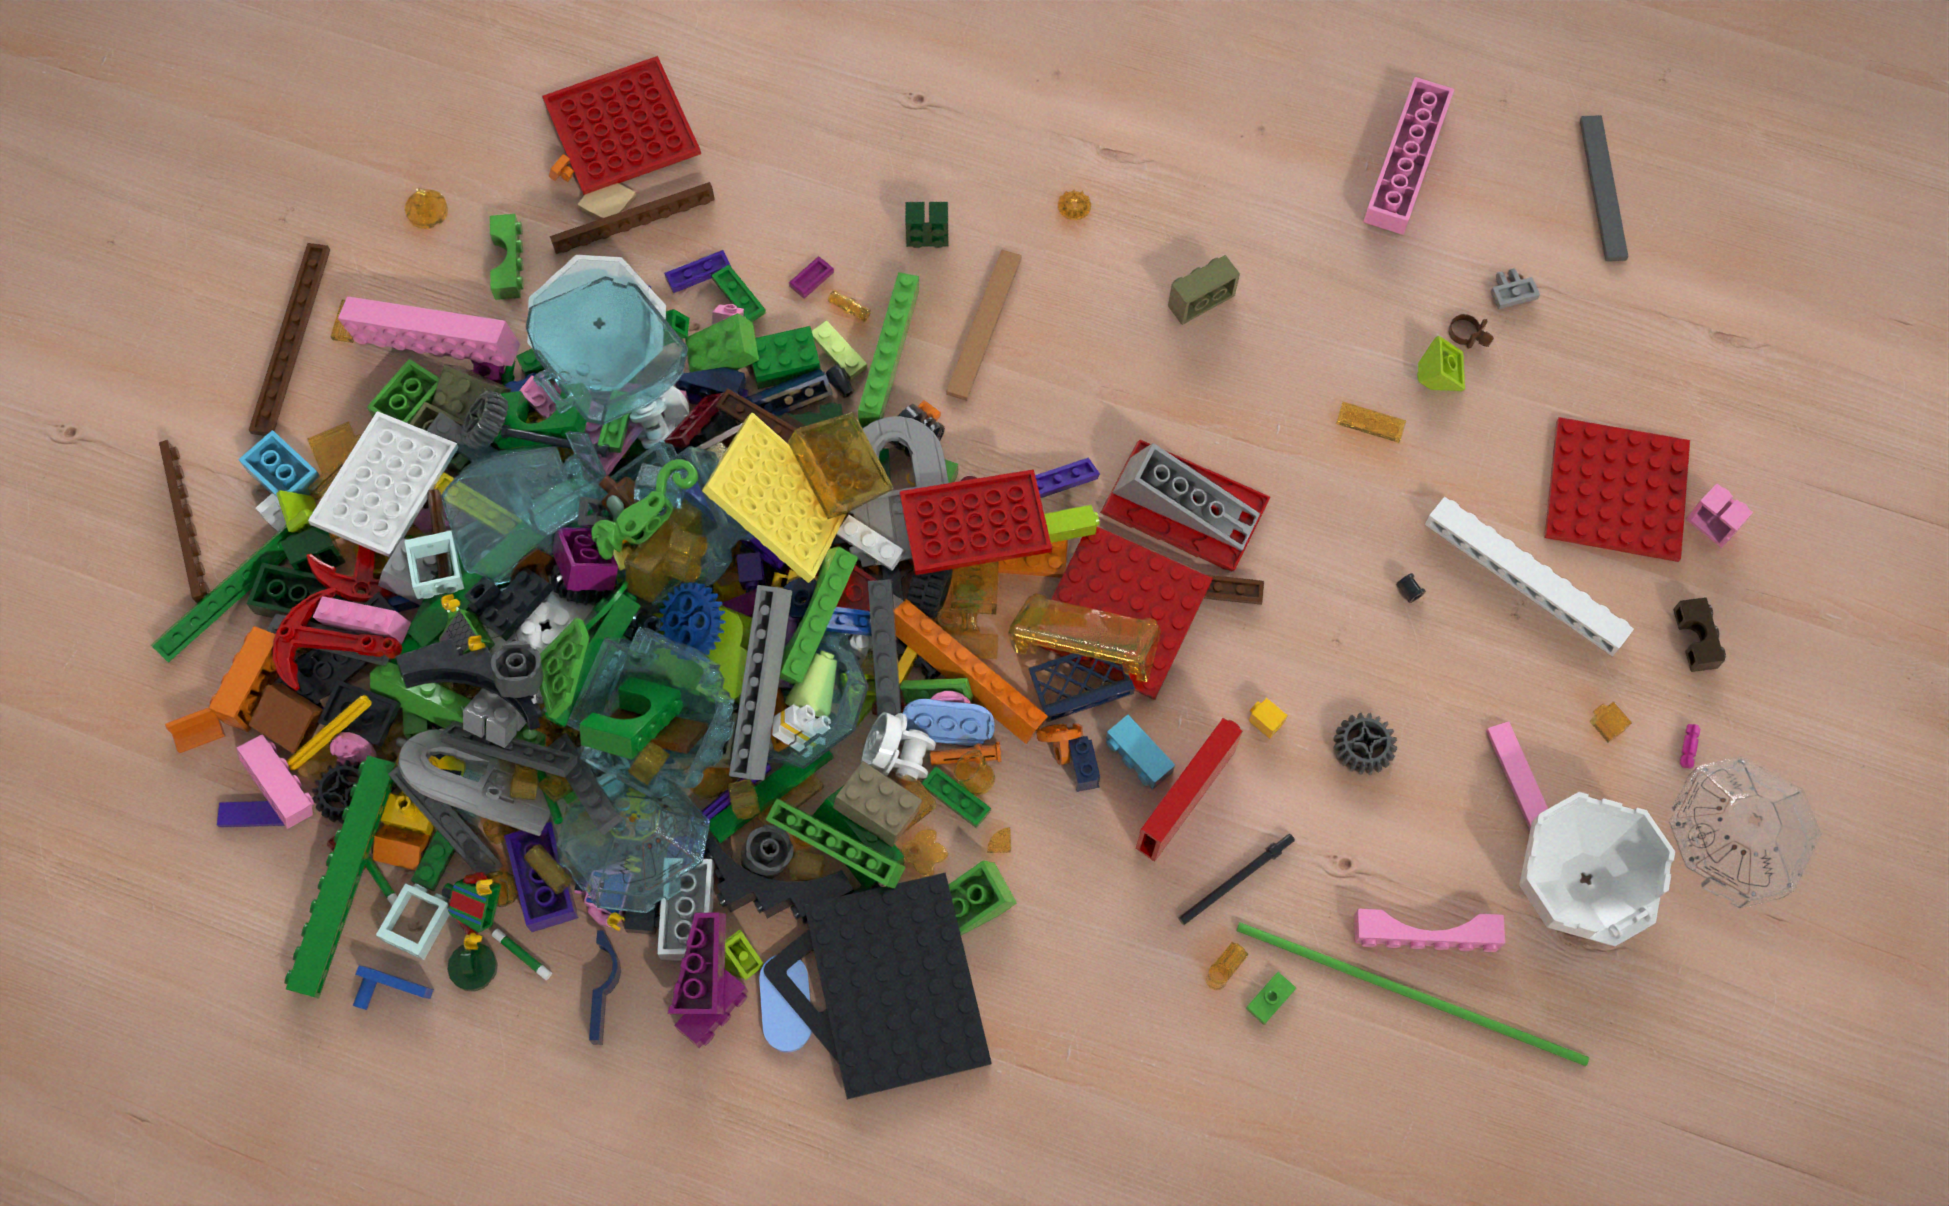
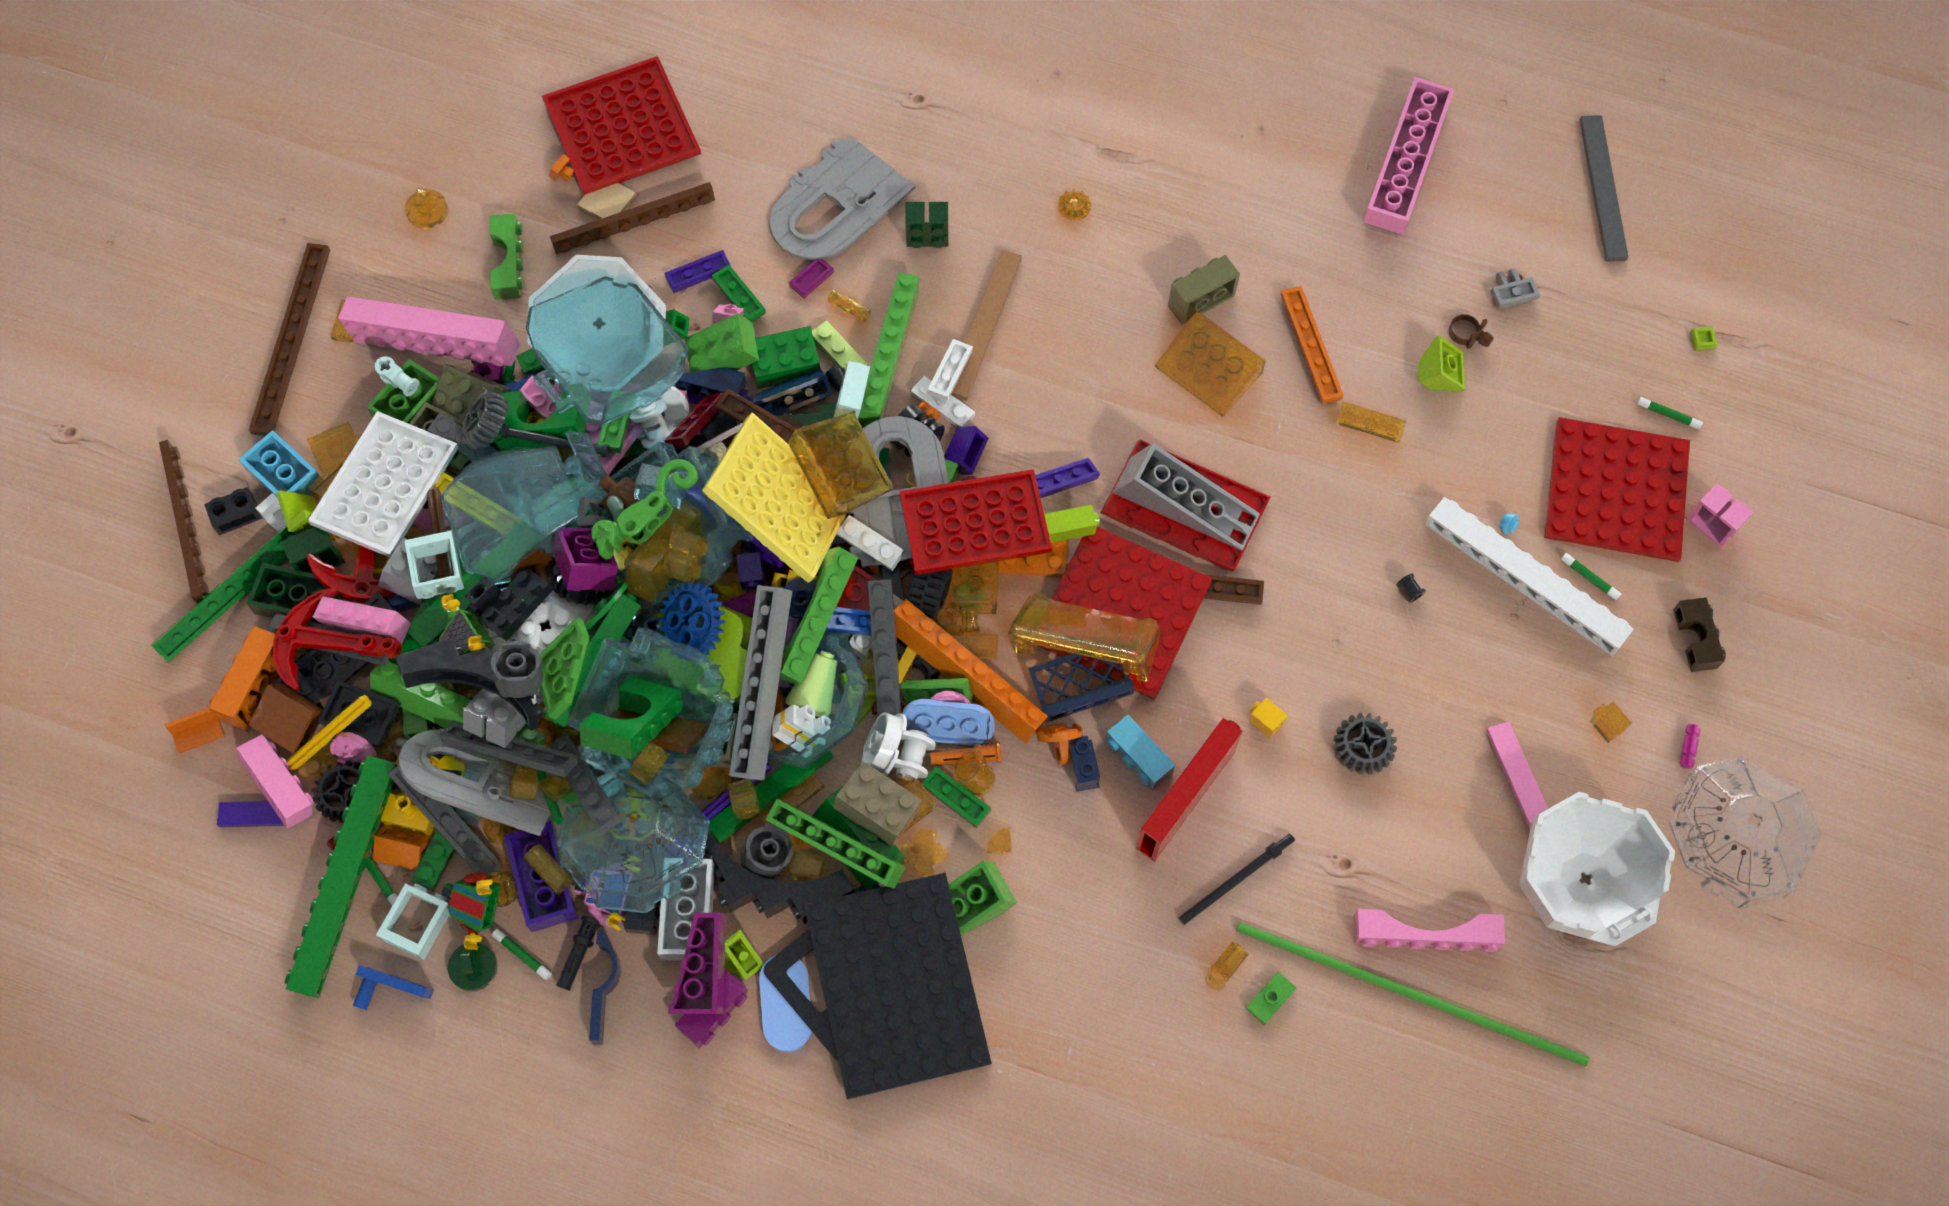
none -> black brick [204,487,262,536]
none -> light aqua connector [375,356,419,397]
none -> black pin [556,916,602,991]
none -> light grey door [770,136,916,260]
none -> light aqua window [831,361,870,434]
none -> white plate [911,376,975,428]
none -> white plate [927,339,973,402]
none -> dark purple brick [944,426,989,475]
none -> clear yellow slope [1155,311,1266,417]
none -> orange plate [1280,286,1344,404]
none -> medium azure plate [1499,513,1520,535]
none -> green bar [1561,553,1621,600]
none -> green bar [1637,397,1703,430]
none -> lime tile [1690,327,1718,351]

